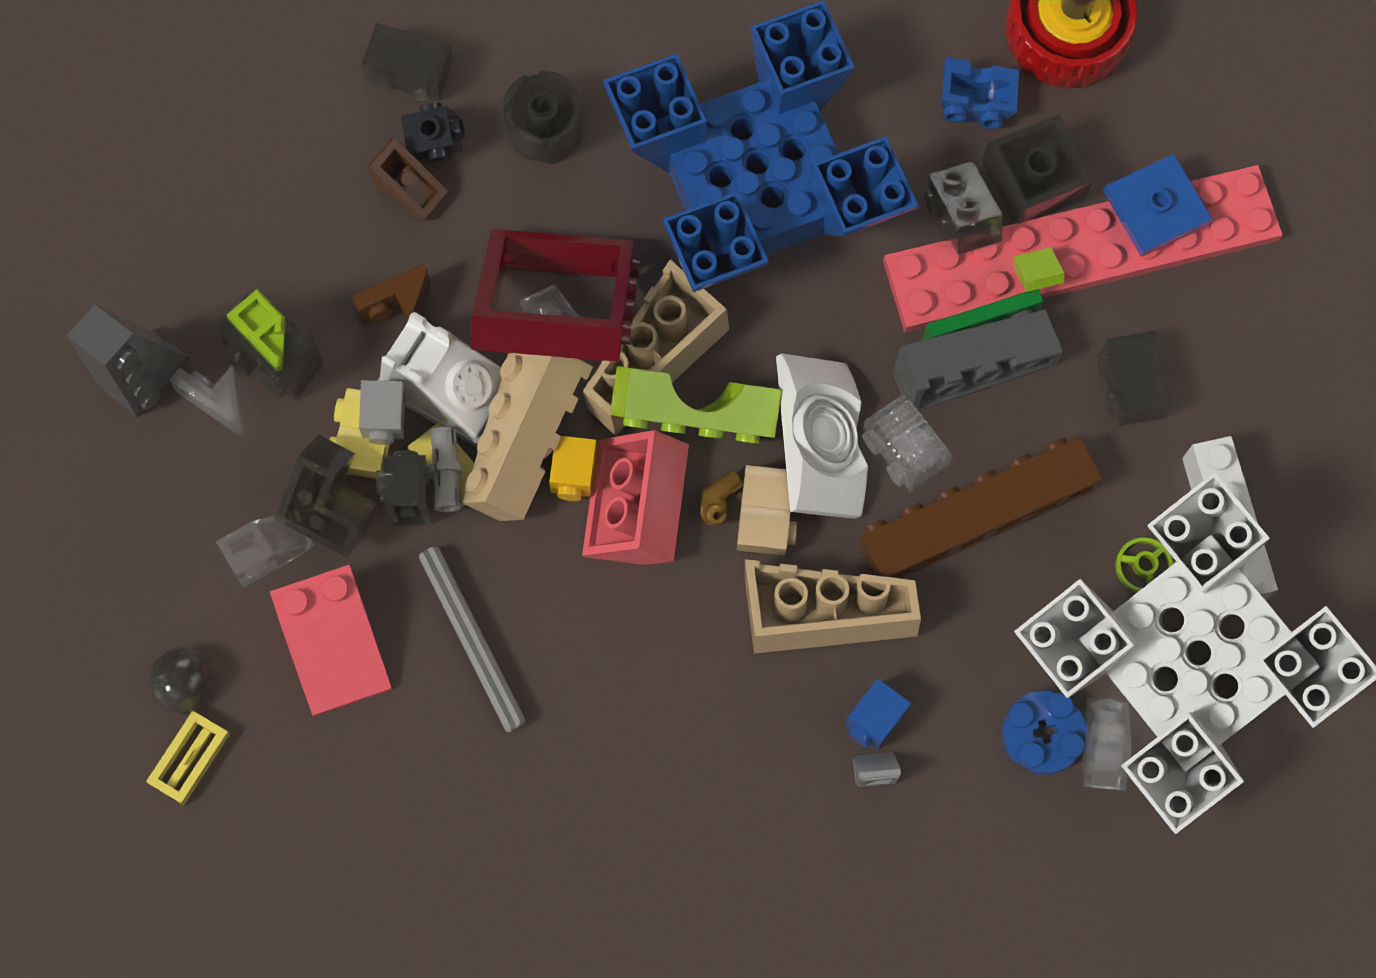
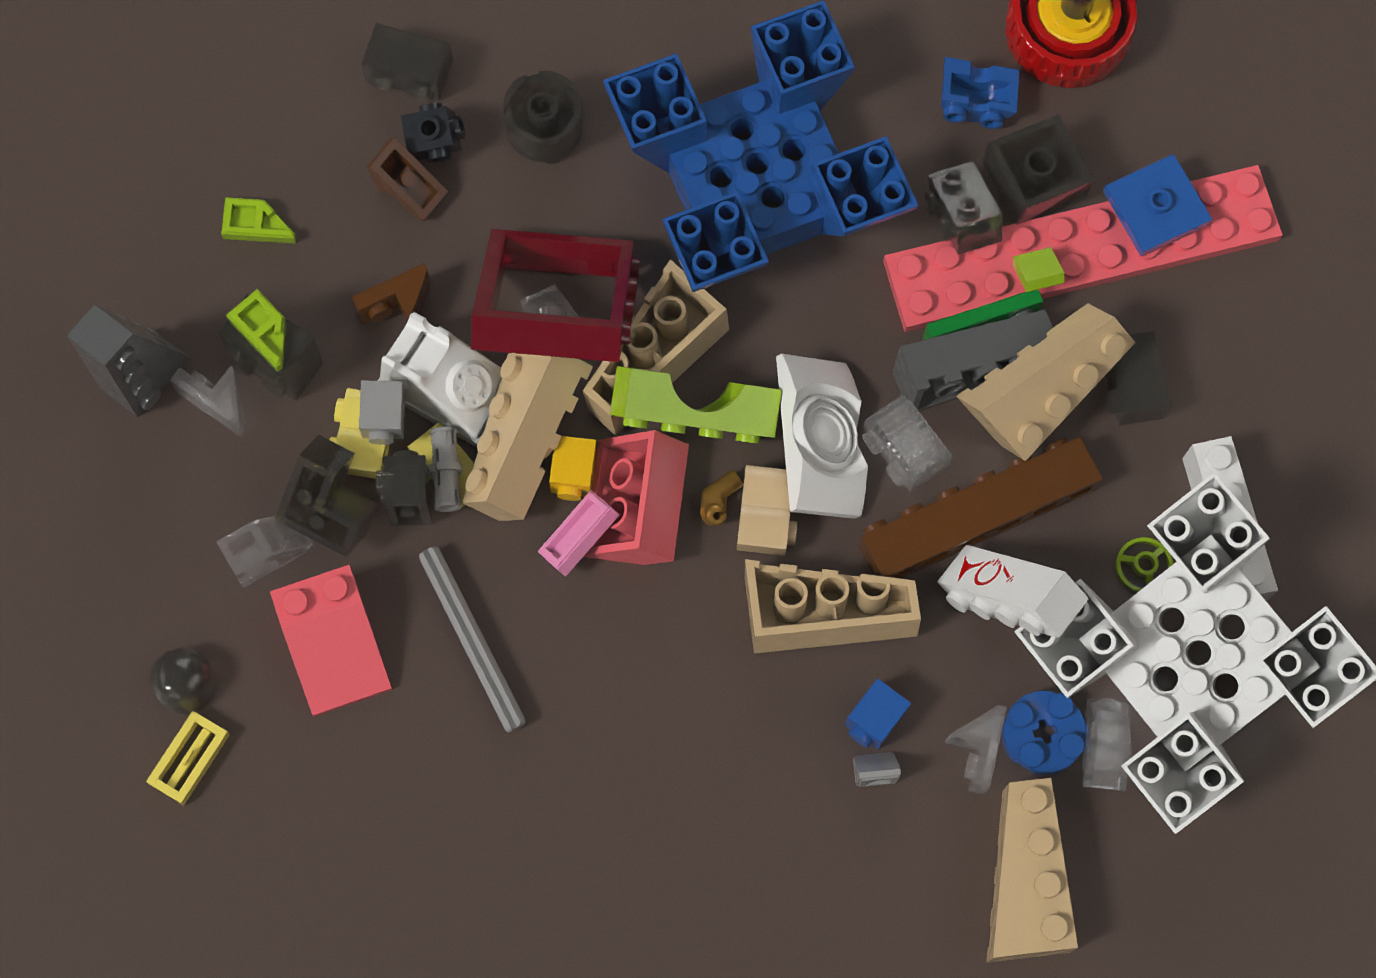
none -> lime tile [221,197,296,244]
none -> bright pink tile [538,490,620,577]
none -> white brick [937,545,1089,638]
none -> clear slope [945,705,1007,795]
none -> tan wedge [956,303,1136,461]
none -> tan wedge [986,778,1078,963]

